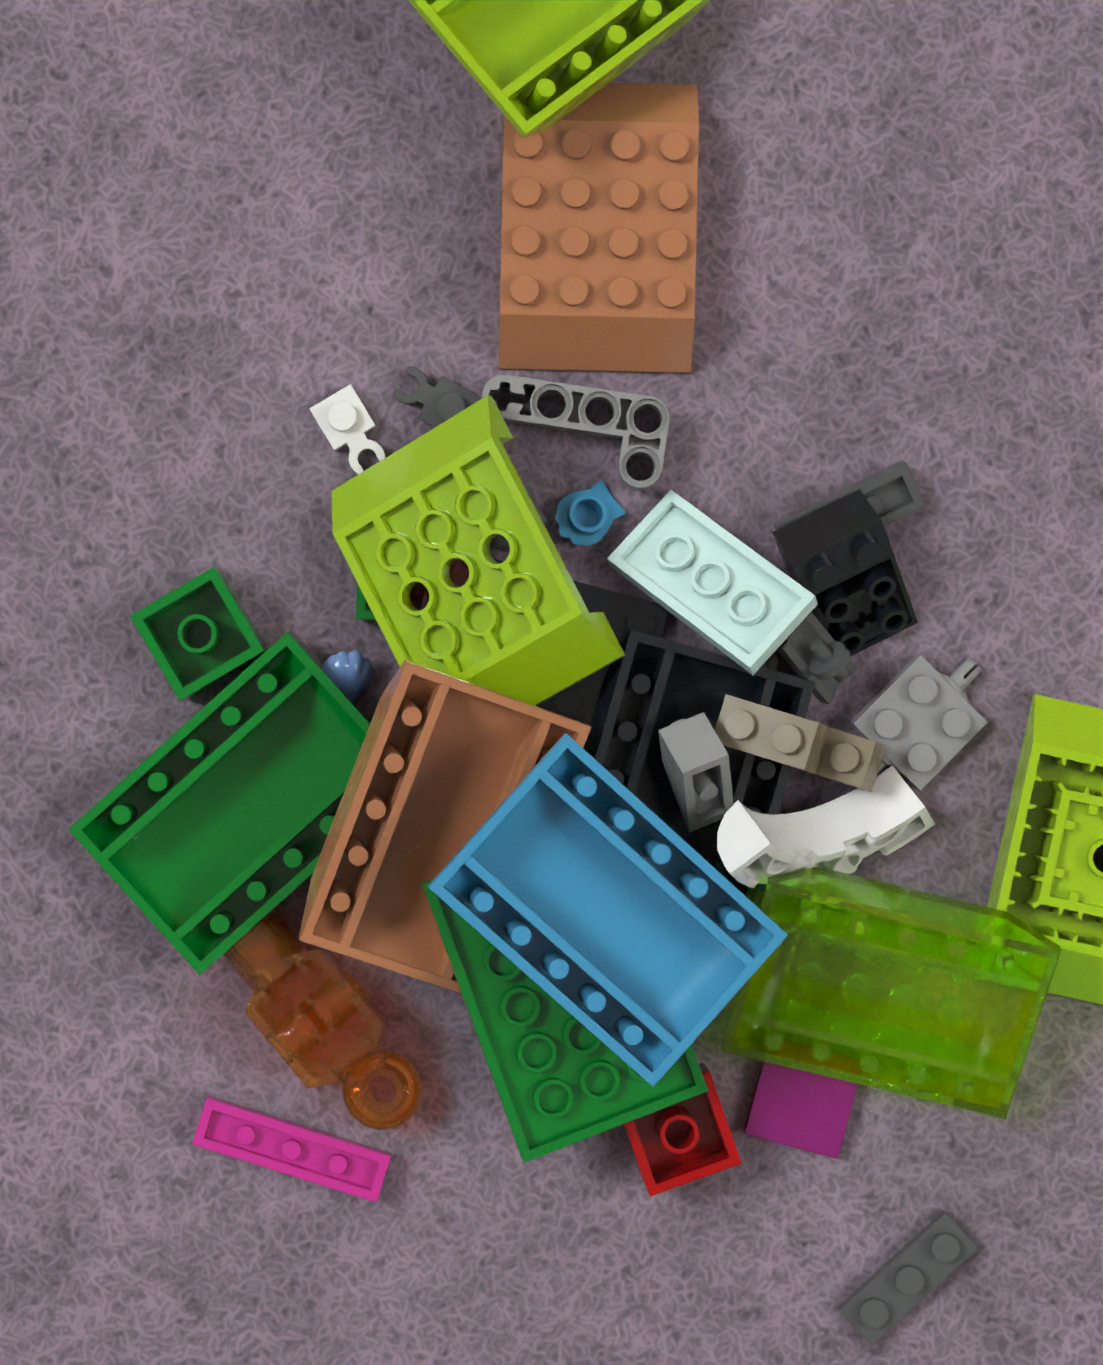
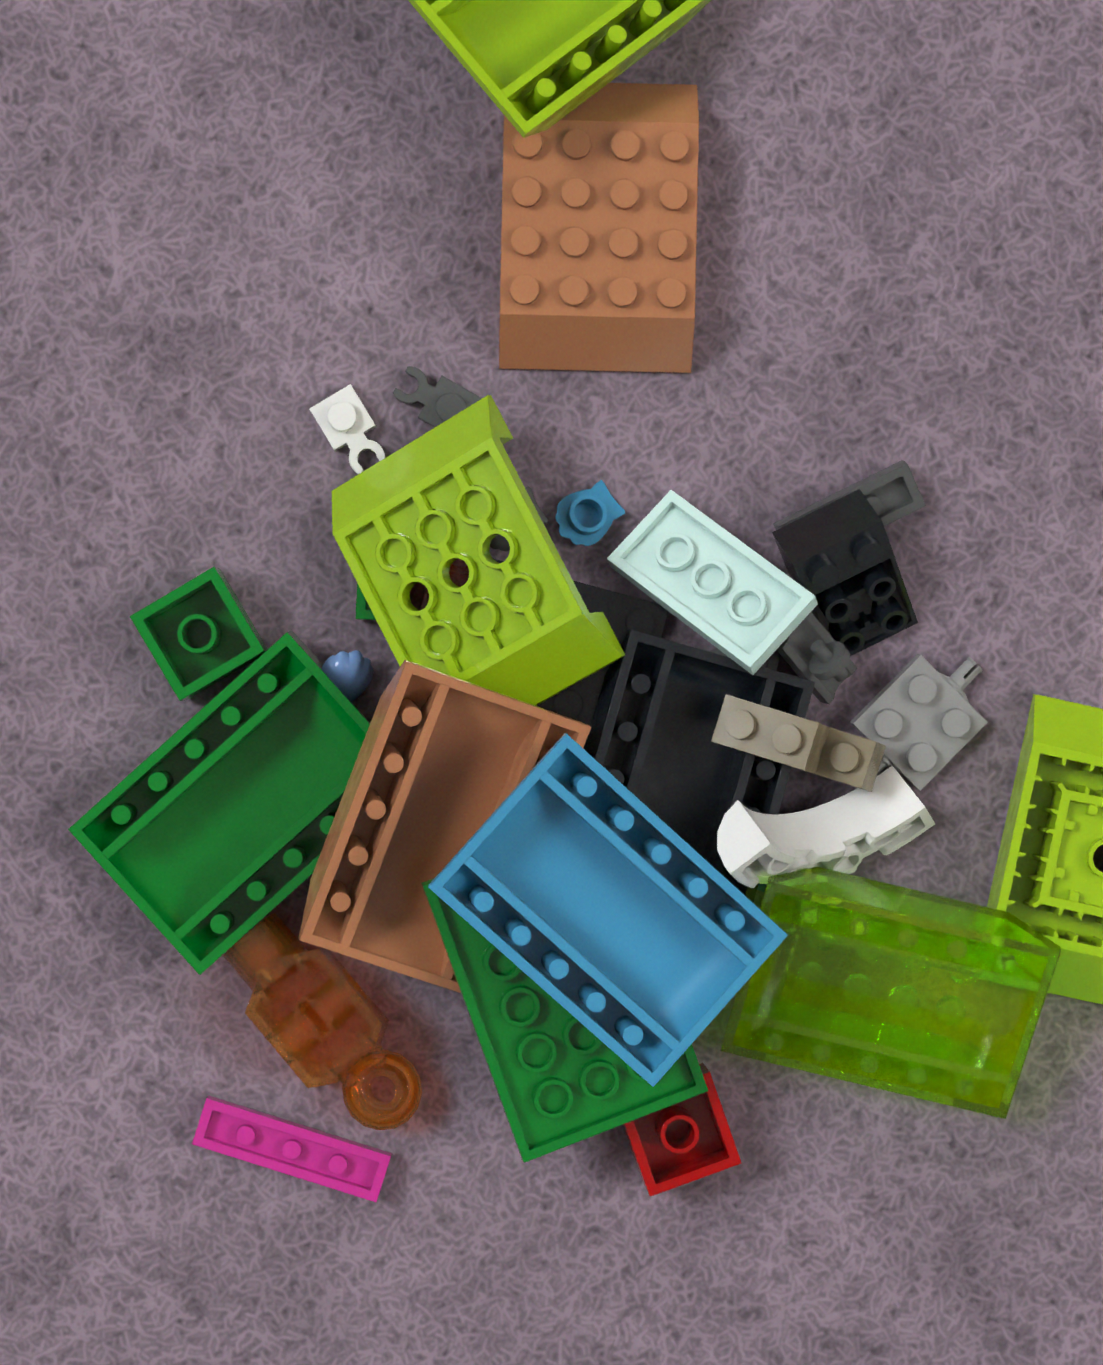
light grey beam [482,375,670,491] -> none
light grey slope [658,712,734,832] -> none
magenta tile [743,1039,863,1159] -> none
dark grey plate [838,1210,978,1346] -> none

